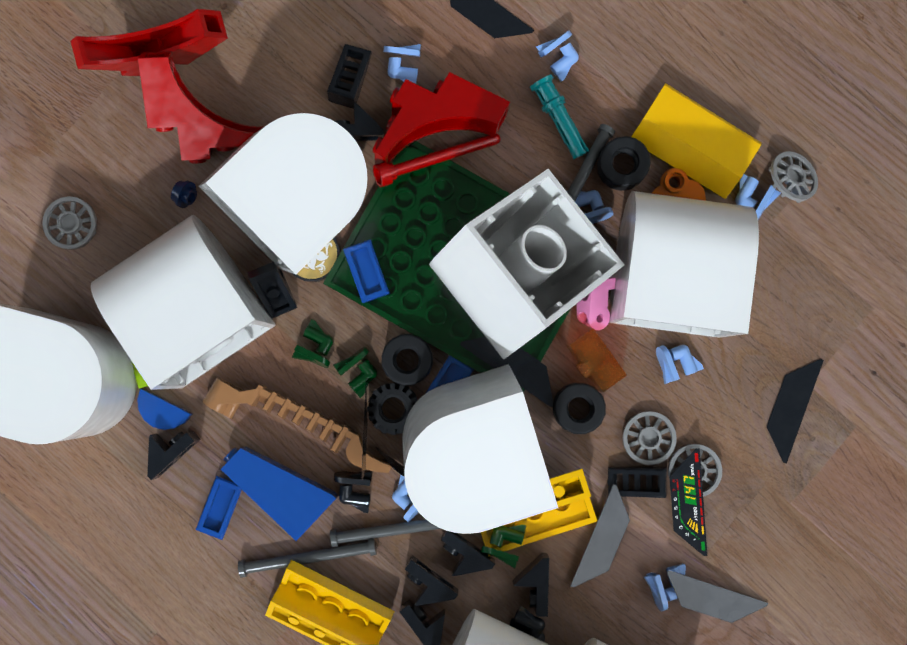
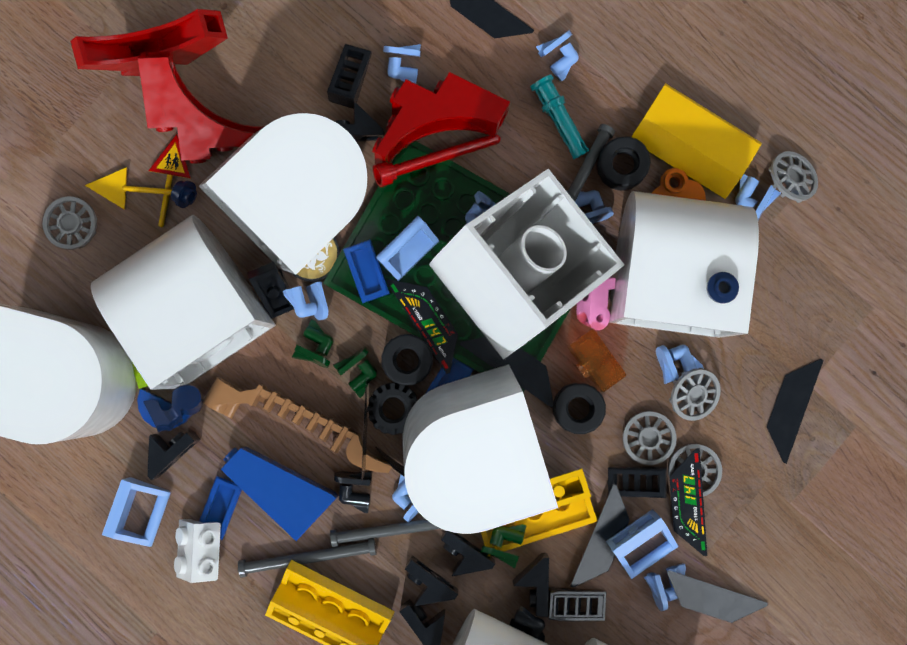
none -> yellow piece [85,167,172,210]
none -> light blue tile [102,477,171,547]
none -> dark blue leg [143,385,203,432]
none -> piece [149,134,191,227]
none -> white bracket [174,519,221,583]
none -> light blue piece [283,281,328,320]
none -> light blue tile [376,216,439,281]
none -> black sticker [386,280,458,374]
none -> light blue piece [465,191,496,224]
none -> black slope [548,587,606,621]
none -> light blue tile [606,509,678,579]
none -> light grey wheel [669,368,721,421]
none -> dark blue plate [706,272,739,304]

